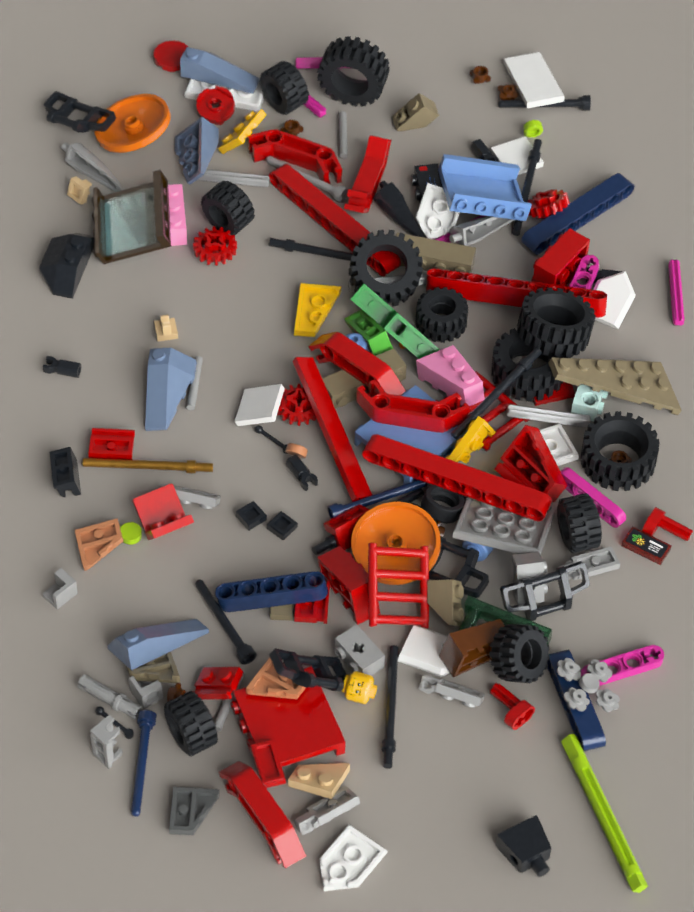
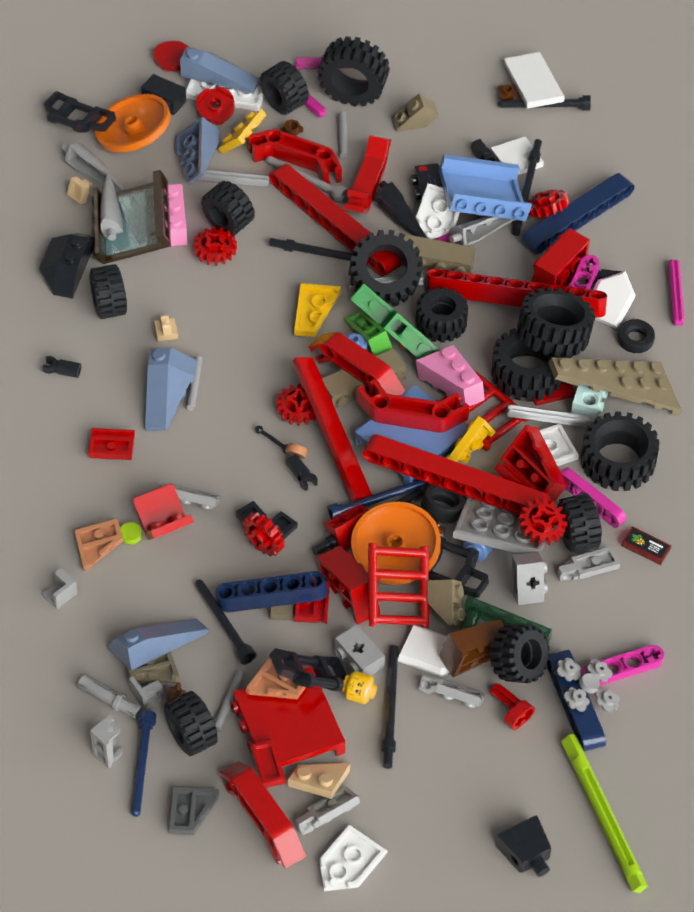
black hinge [49,447,81,497] -> none
pearl gold bar [83,458,213,473] -> none
black hinge [95,706,134,739] -> none
red plate [193,667,244,700] -> none
white tile [235,384,285,426] -> none
black bar [451,347,542,439] -> none
reddish brown plate [470,66,491,84] -> none
black bar [500,561,590,622] -> none
lime tile [523,120,543,138] -> none
reddish brown plate [609,450,632,463] -> none
red piece [642,507,693,541] -> none
none -> black tyre [89,264,127,319]
none -> light grey piece [100,174,123,241]
none -> black brick [141,74,186,115]
none -> red gear [242,512,285,557]
none -> red gear [518,498,567,546]
none -> black tyre [617,319,655,353]

